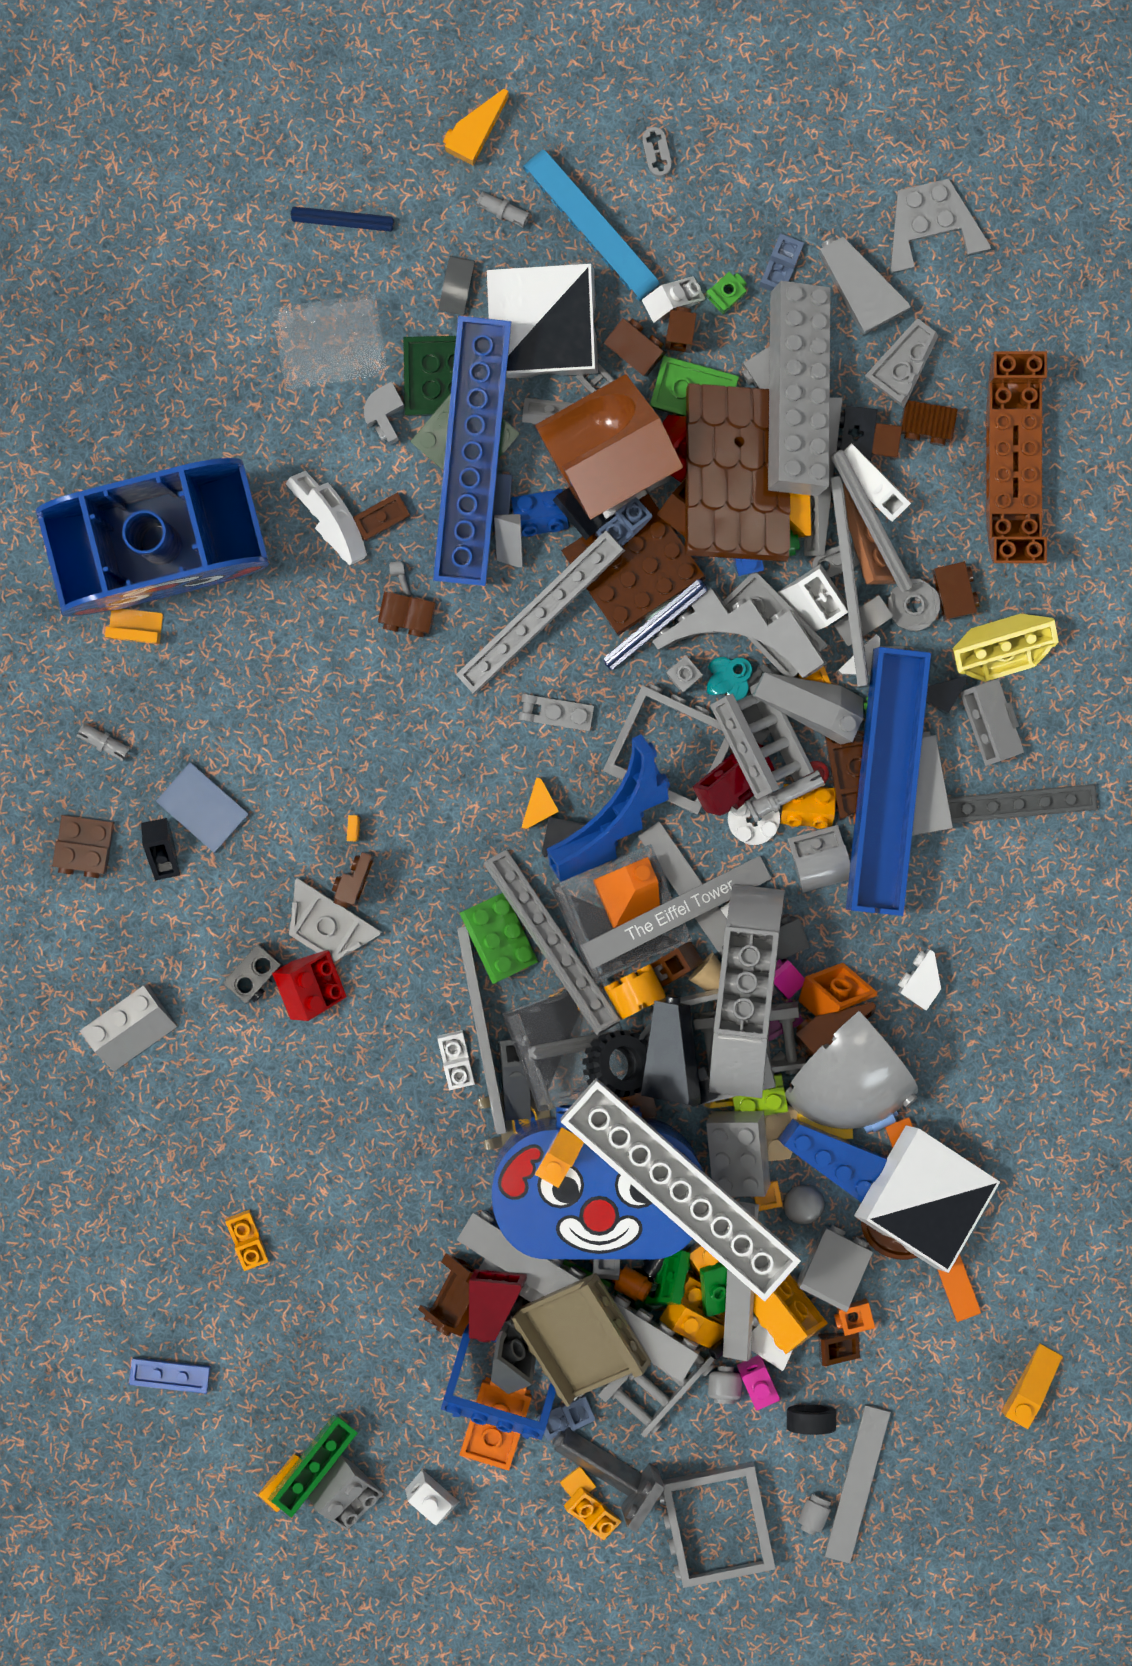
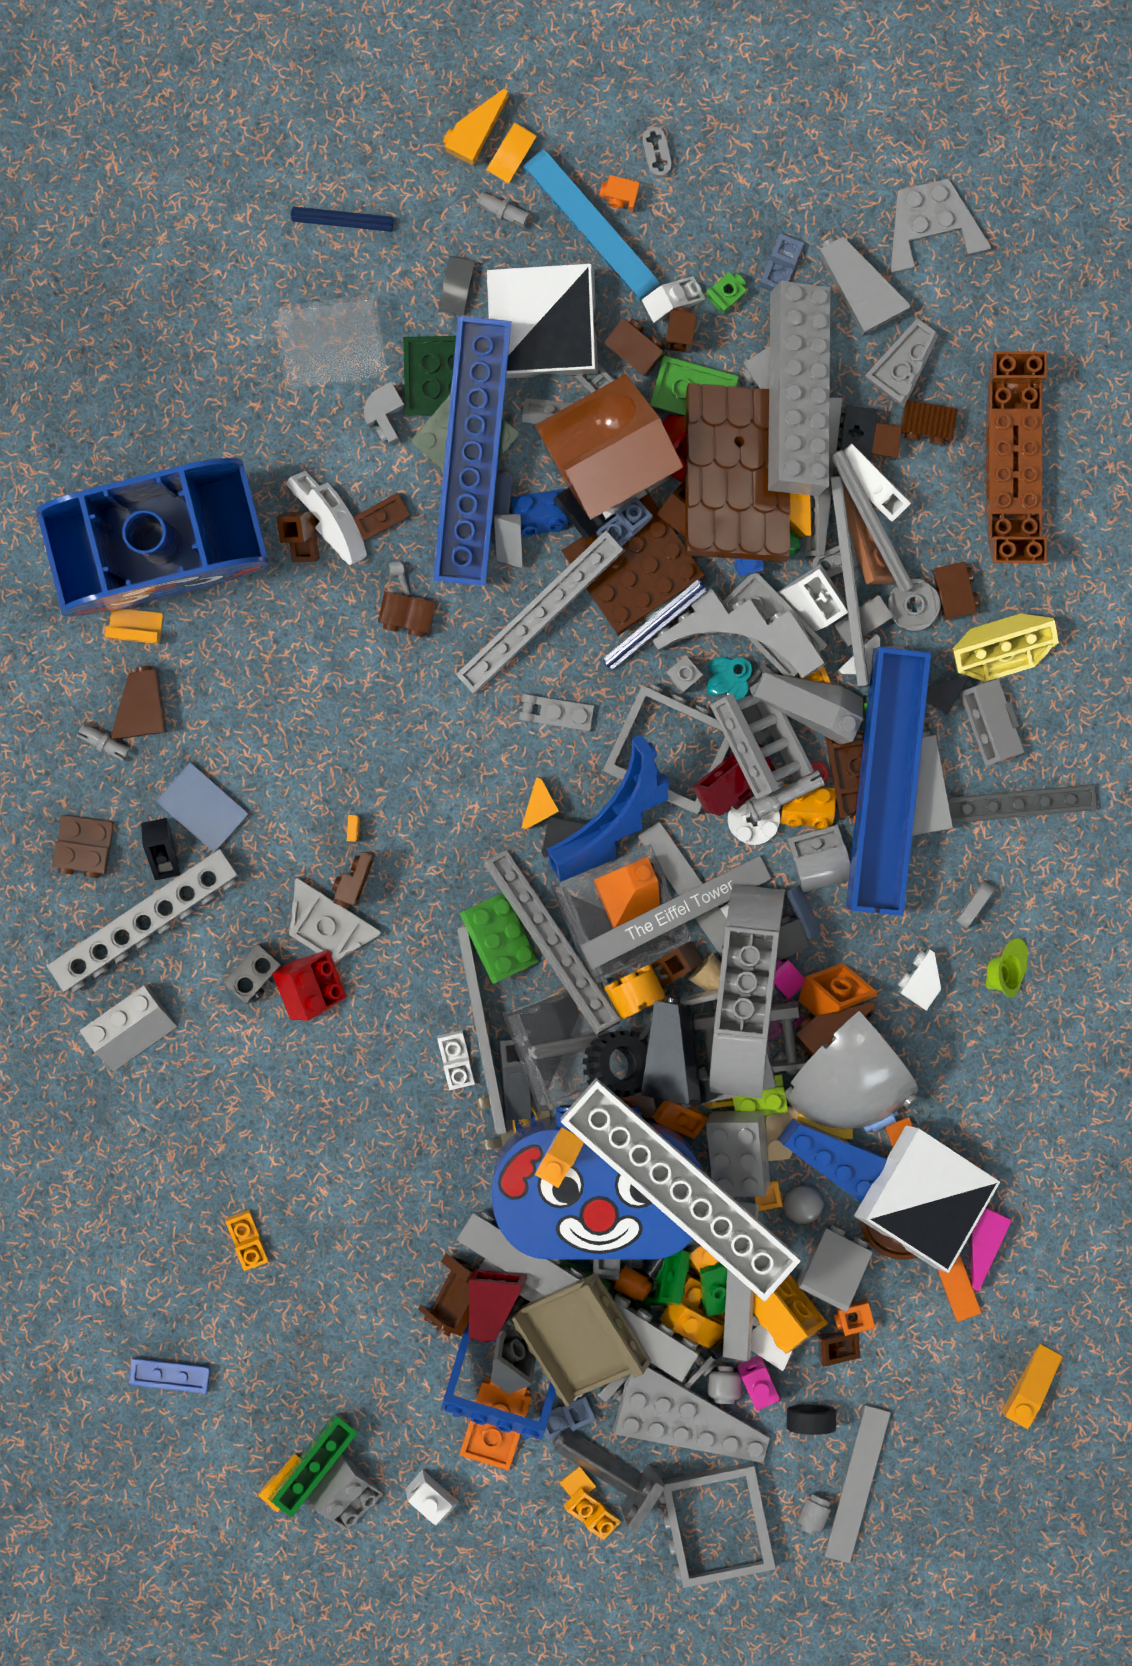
none -> light grey brick [47,849,240,993]
none -> reddish brown slope [111,665,167,740]
none -> reddish brown brick [276,512,320,562]
none -> light orange slope [486,122,537,184]
none -> orange brick [599,175,640,213]
none -> light grey wing [613,1367,770,1463]
none -> orange slope [652,1100,709,1139]
none -> sand blue slope [785,885,822,939]
none -> light grey beam [955,881,995,928]
none -> dark pink slope [970,1207,1012,1292]
none -> lime piece [985,938,1028,998]

